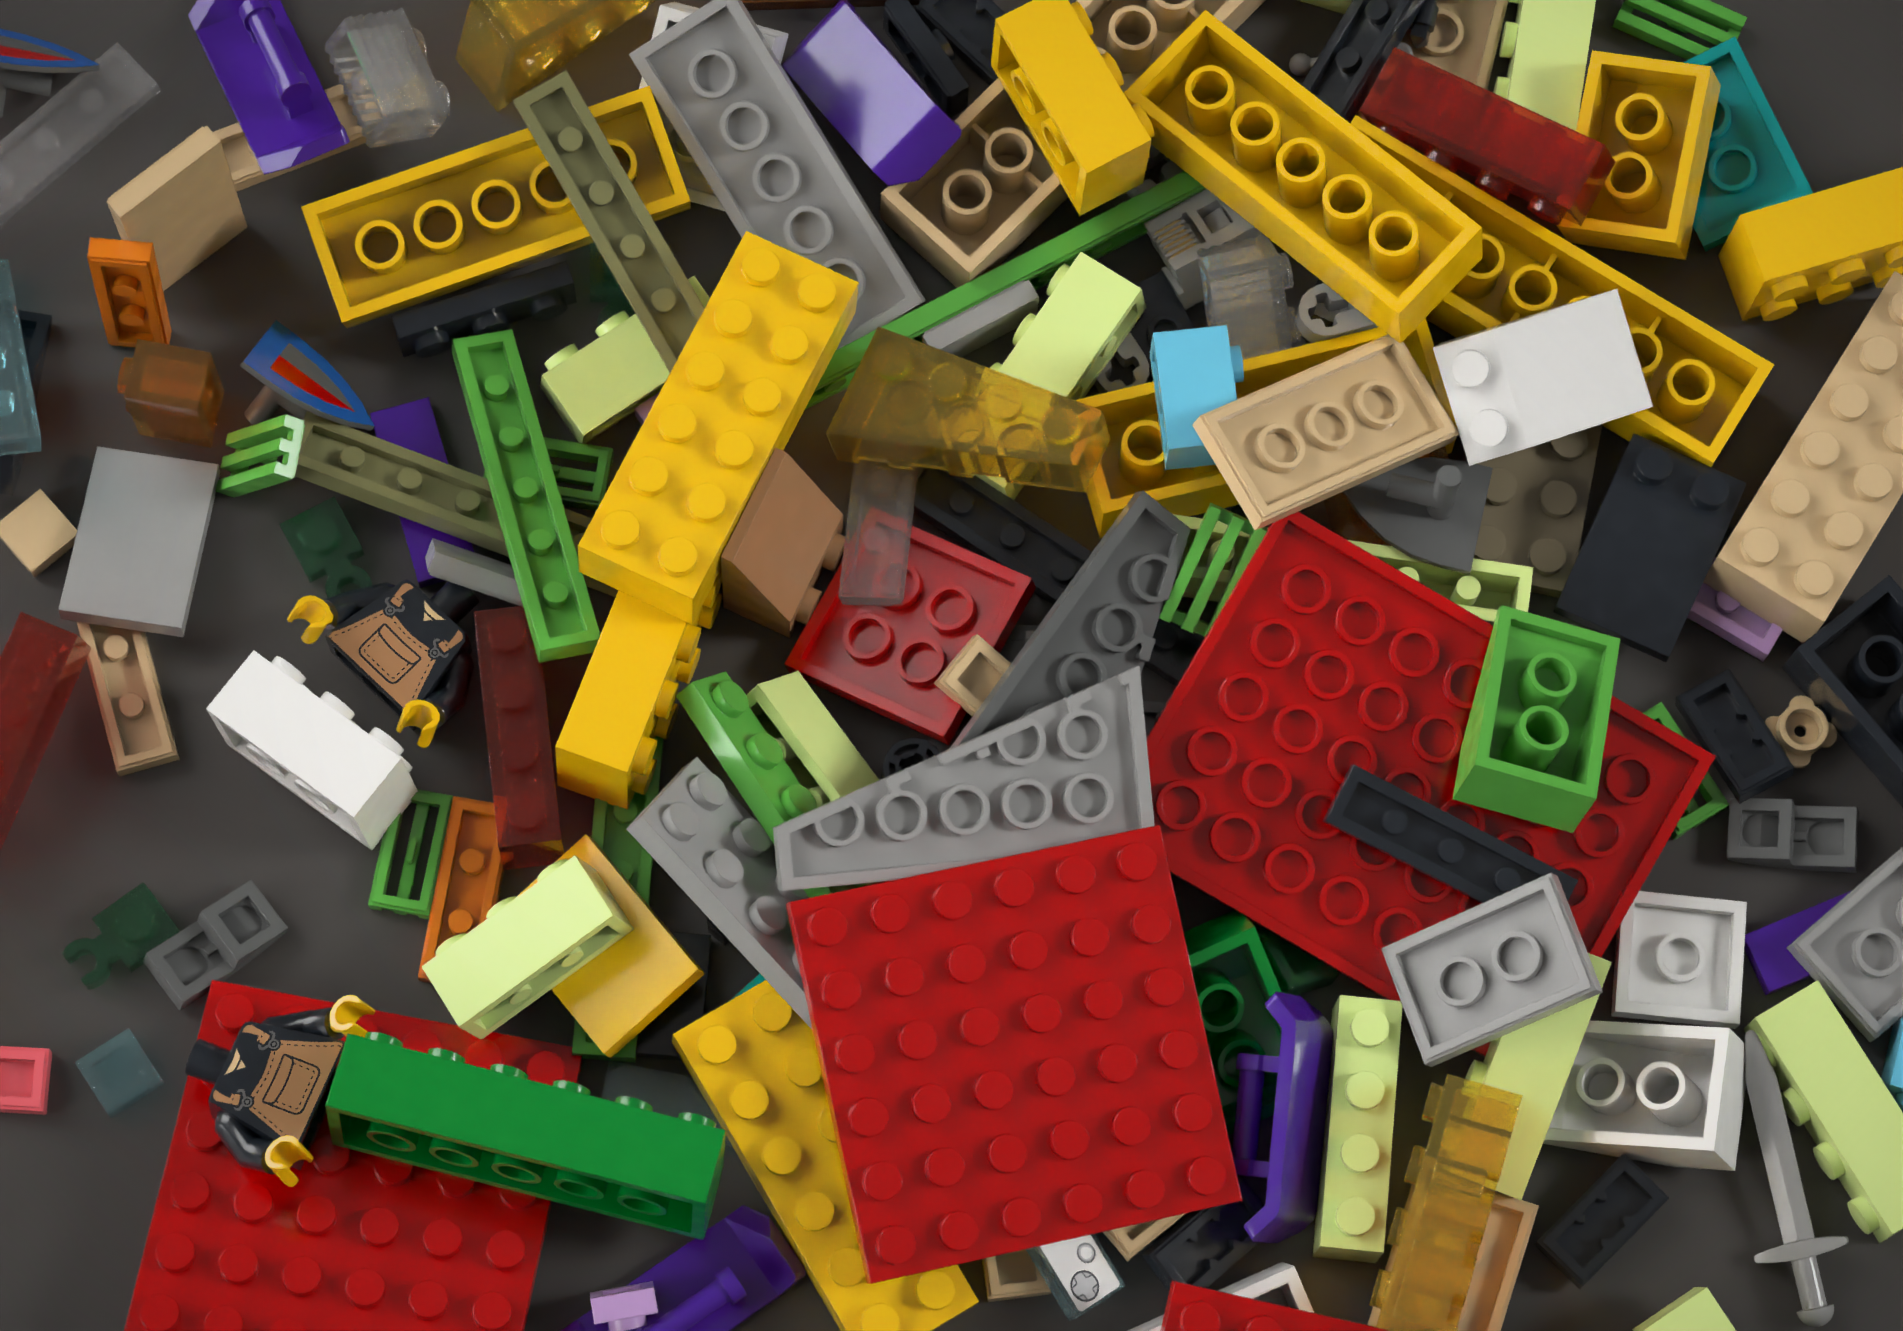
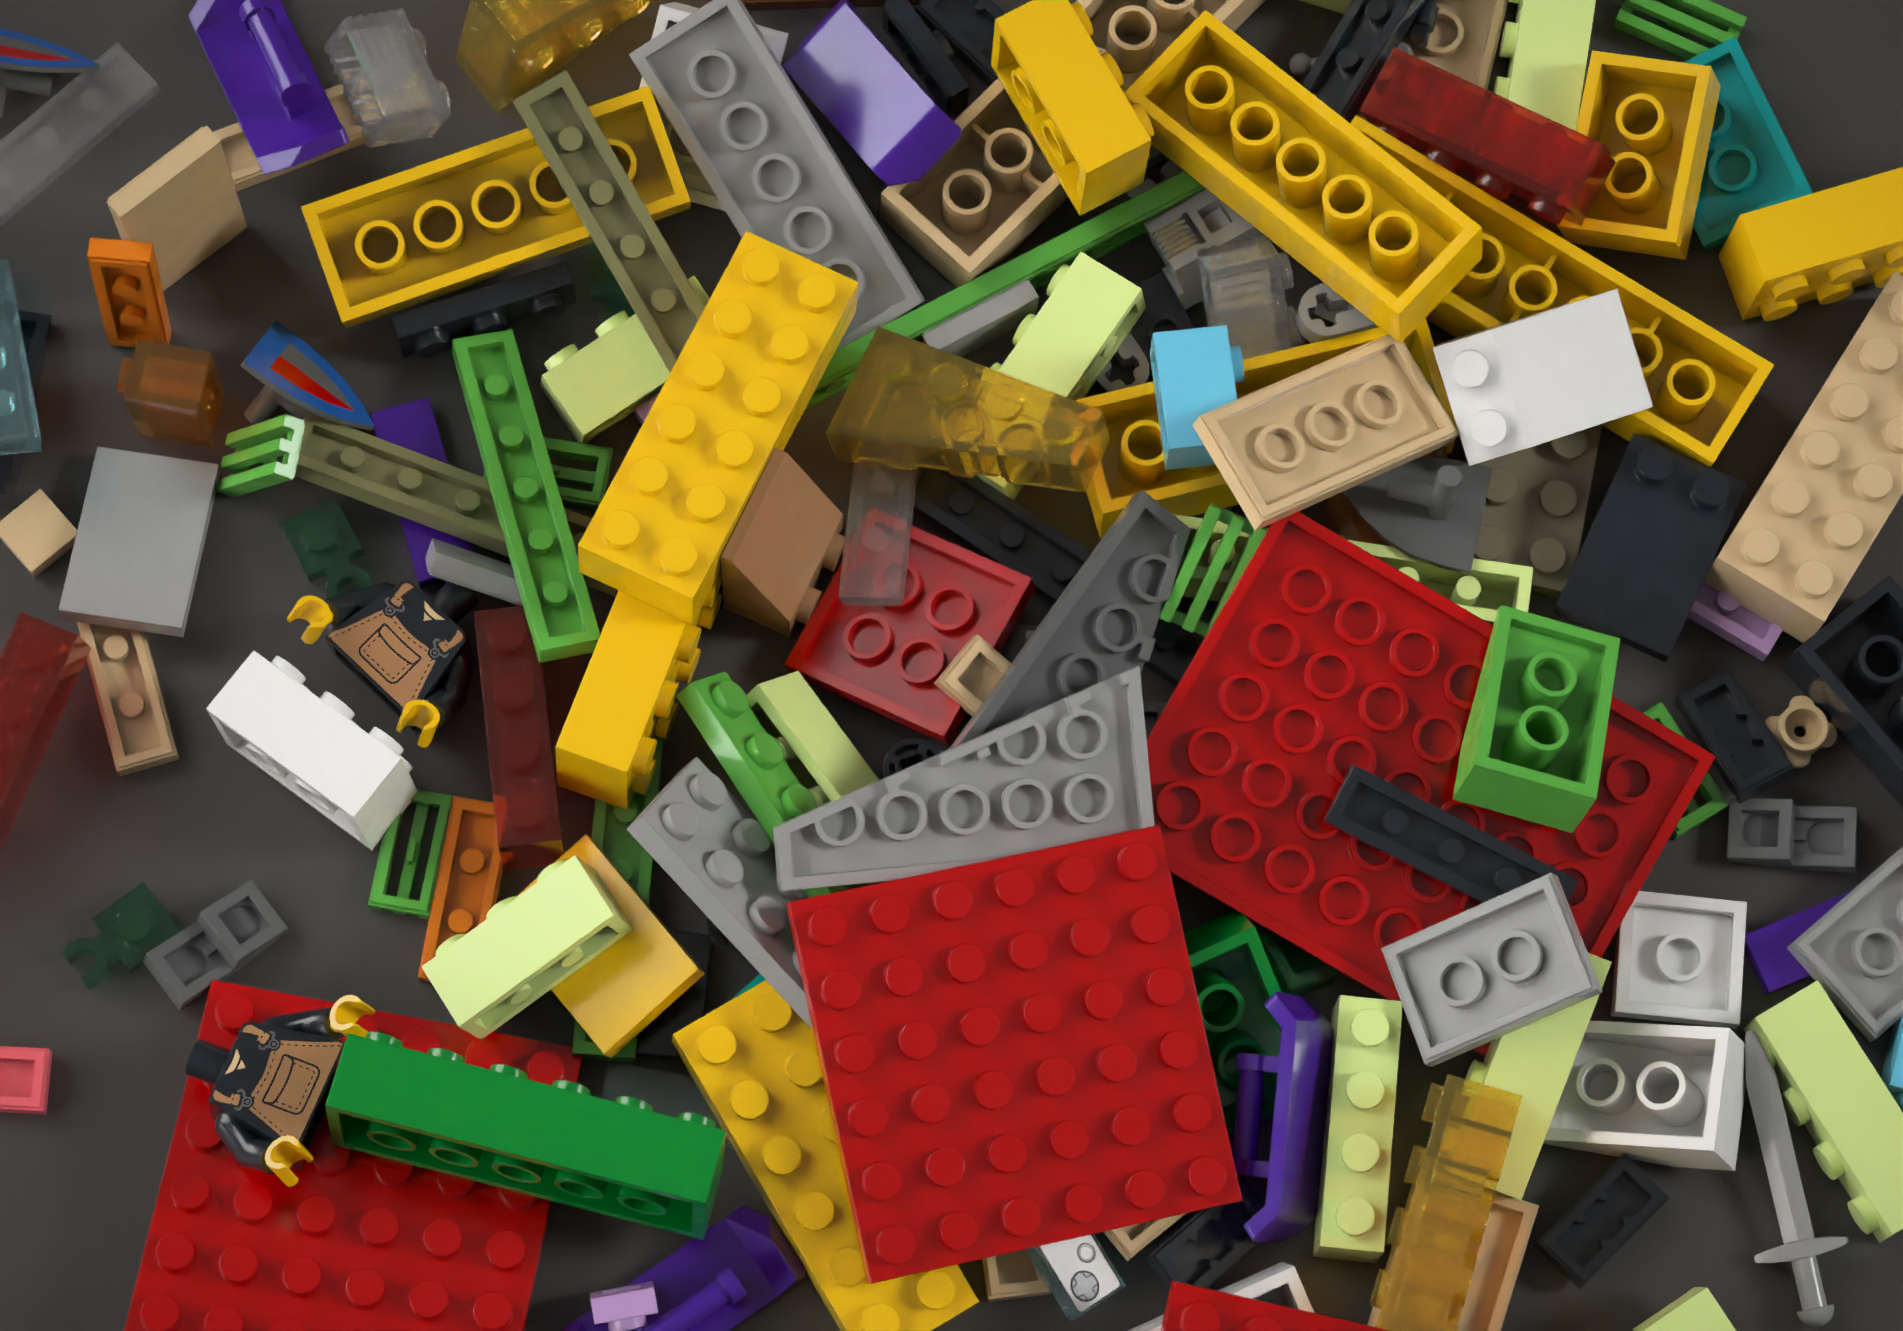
clear light blue tile [75,1028,165,1118] -> none

